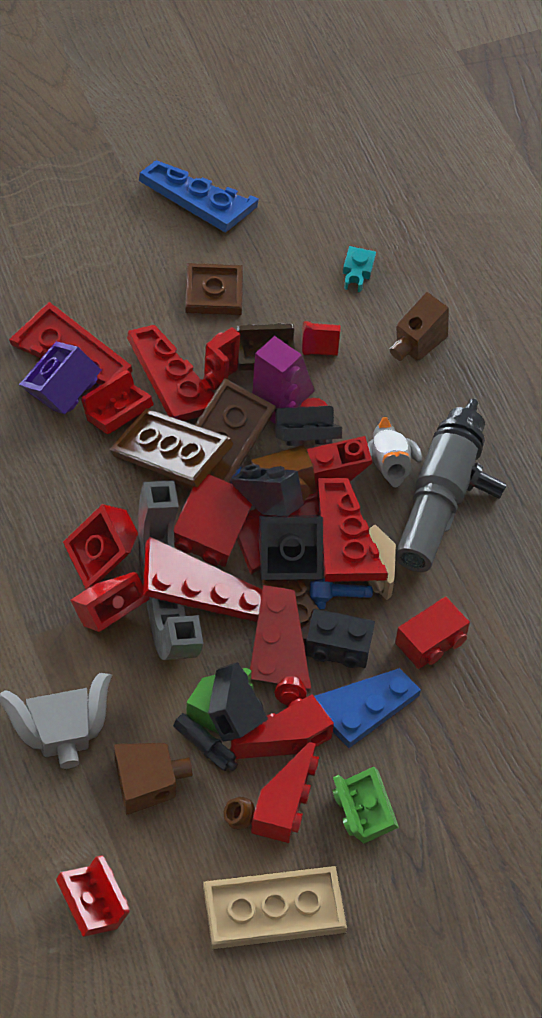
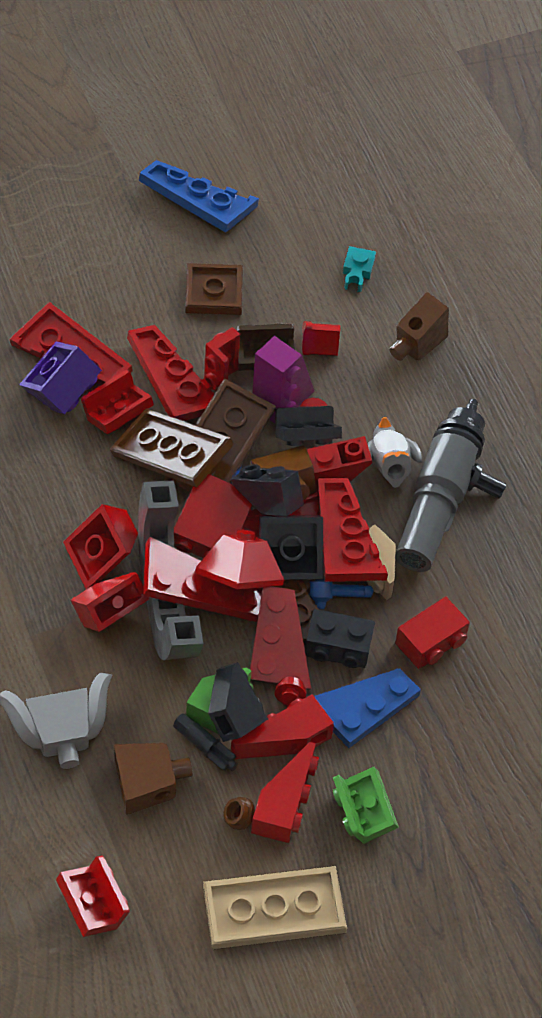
none -> red slope [196,530,284,589]

